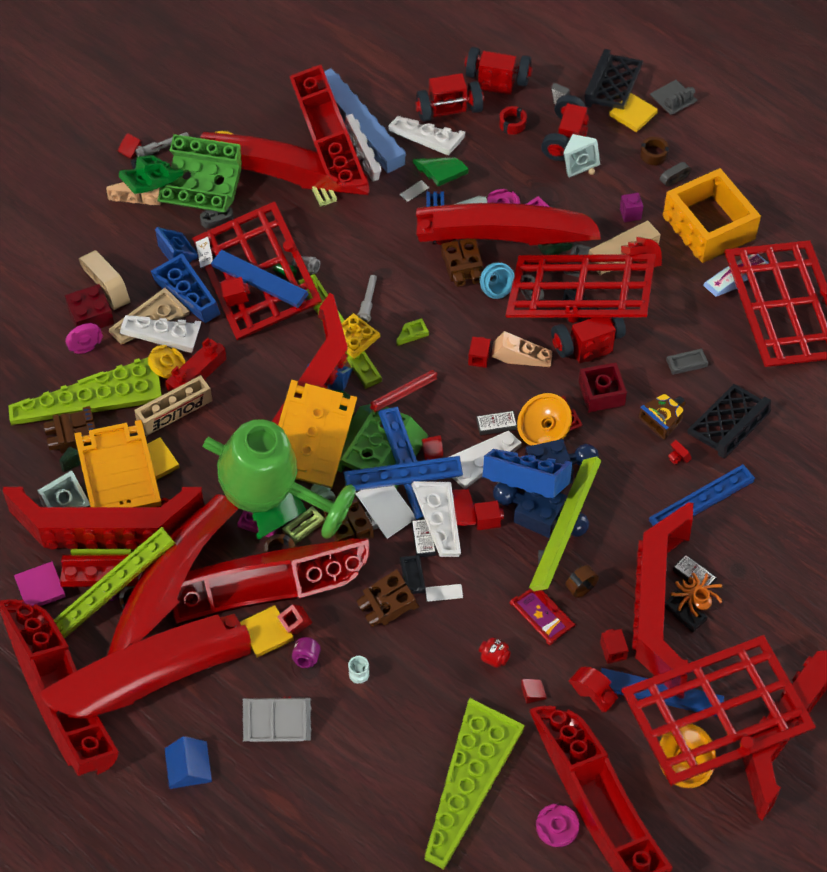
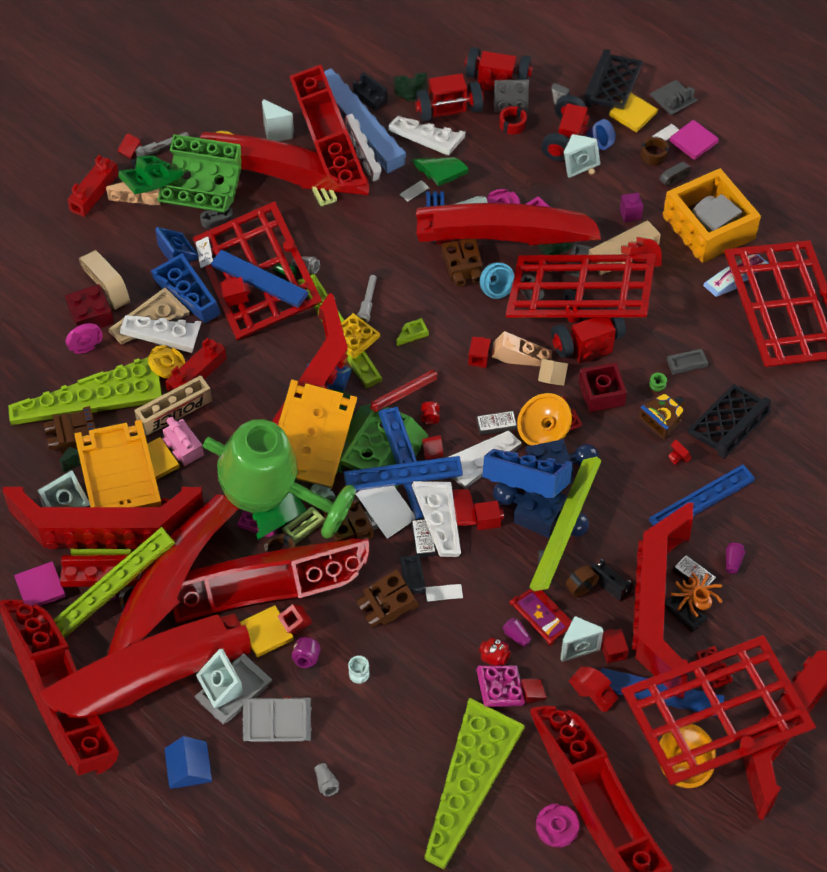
none -> red brick [67,155,119,217]
none -> bright pink brick [162,417,204,467]
none -> light grey piece [195,653,272,724]
none -> light aqua slope [196,649,243,708]
none -> light aqua slope [262,100,294,141]
none -> light grey cone [315,763,339,796]
none -> black hinge [352,72,388,111]
none -> clear green cylinder [394,72,427,101]
none -> red wheel [421,402,440,425]
none -> dark pink tile [476,666,525,706]
none -> dark grey hinge [494,80,529,113]
none -> magenta cone [502,617,532,647]
none -> tan panel [538,359,568,386]
none -> light aqua slope [561,616,603,662]
none -> blue piece [586,119,615,150]
none -> black hinge [591,557,633,601]
none -> bright green bush [649,373,667,392]
none -> white sticker [651,124,679,141]
none -> dark pink tile [669,120,719,160]
none -> light grey piece [692,194,742,232]
none -> red slope [695,646,734,689]
none -> magenta cone [726,543,745,574]

